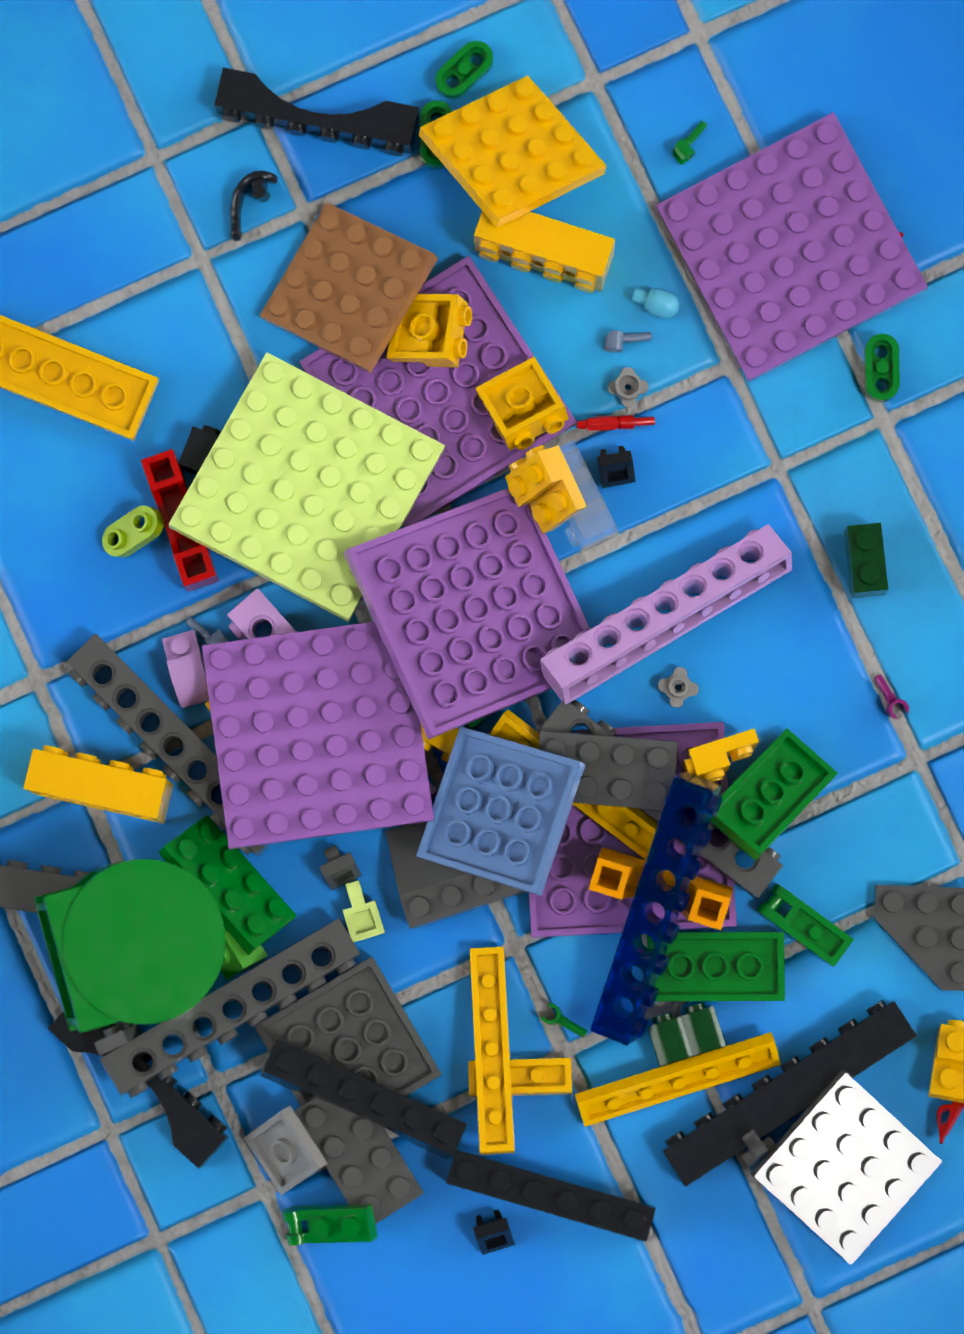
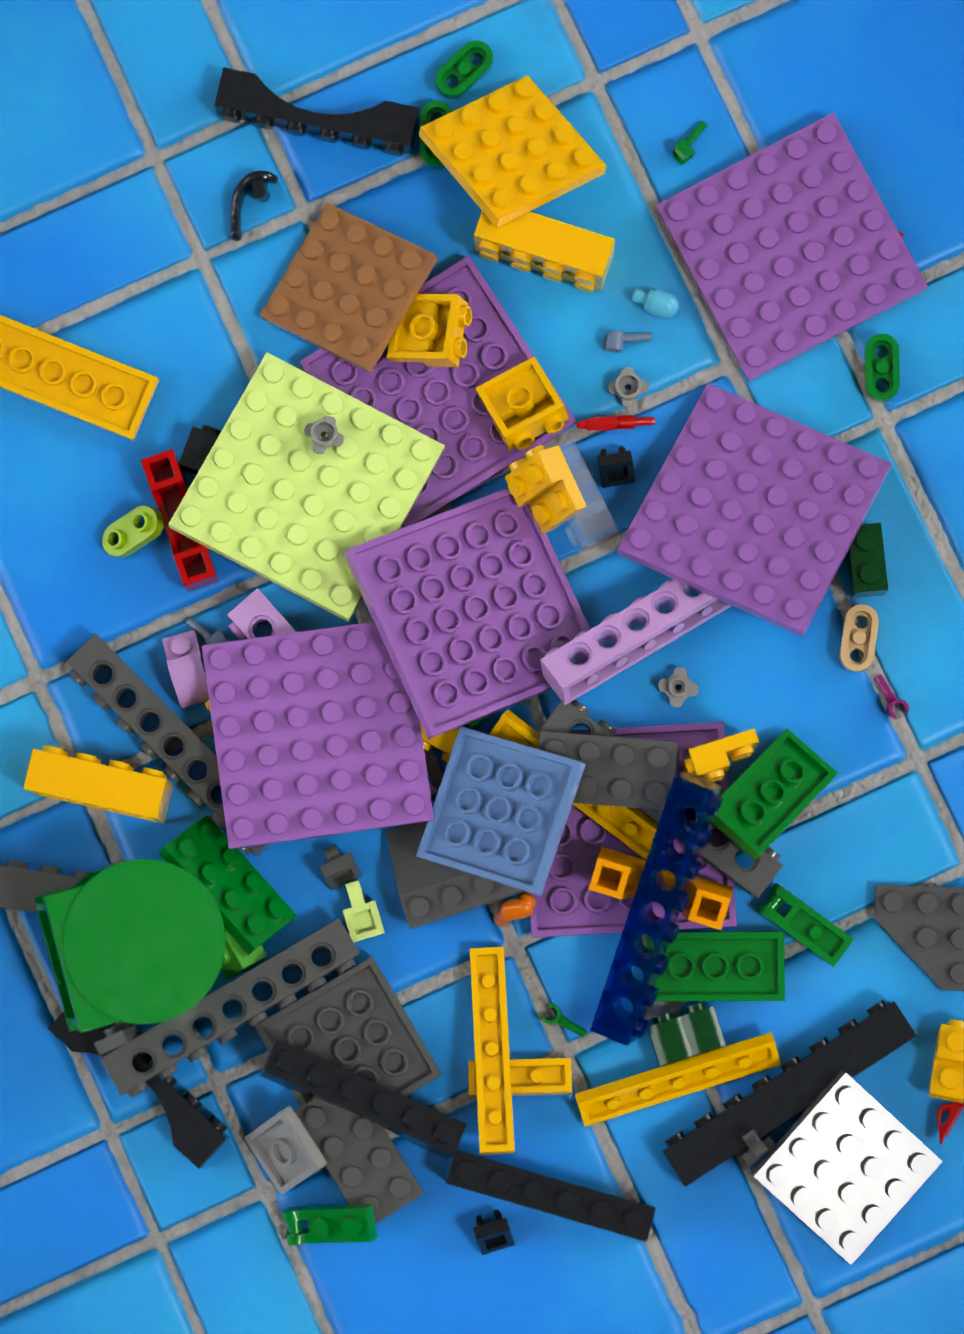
none -> light grey plate [304,416,344,454]
none -> orange arm [493,893,536,927]
none -> medium lavender plate [618,383,891,637]
none -> tan plate [839,604,879,673]

